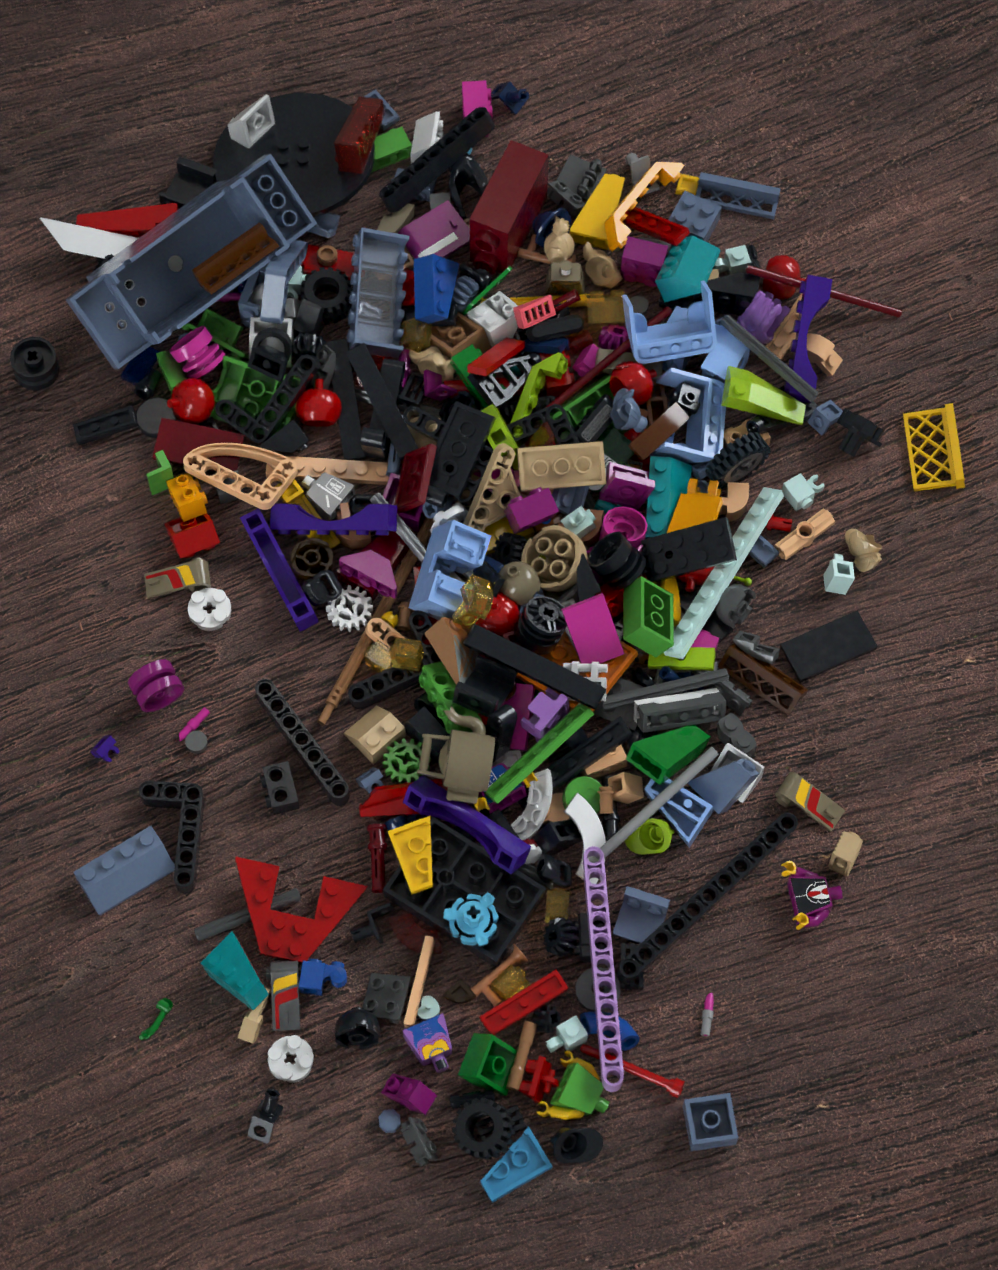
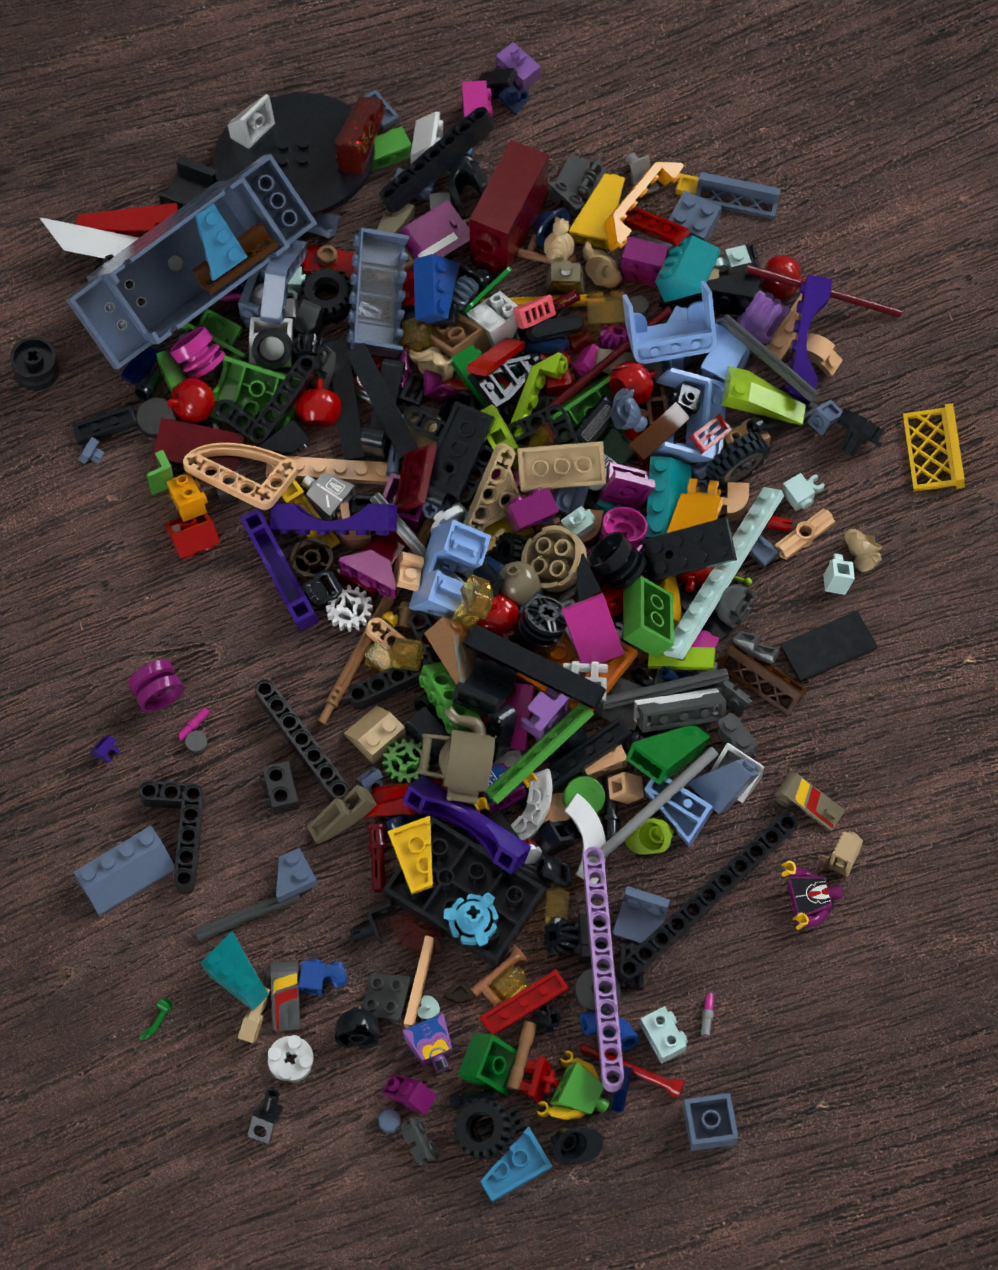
dark tan door [144,558,211,599] -> none
white plate [188,588,232,631] -> none
red wing [235,856,367,964] -> none
black slope [248,345,288,382] -> none
light aqua brick [546,1015,588,1053] -> none
medium nougat pin [597,786,615,813] -> none
none -> sand blue tile [78,437,104,464]
none -> dark azure wing [195,203,248,281]
none -> sand blue wing [276,848,318,903]
none -> dark tan slope [307,785,377,844]
none -> light nougat brick [394,551,424,592]
none -> black tile [478,68,518,90]
none -> medium lavender brick [496,42,541,89]
none -> clear blue axle [611,1066,633,1112]
none -> light aqua brick [640,1006,688,1064]
none -> tile [689,413,732,455]

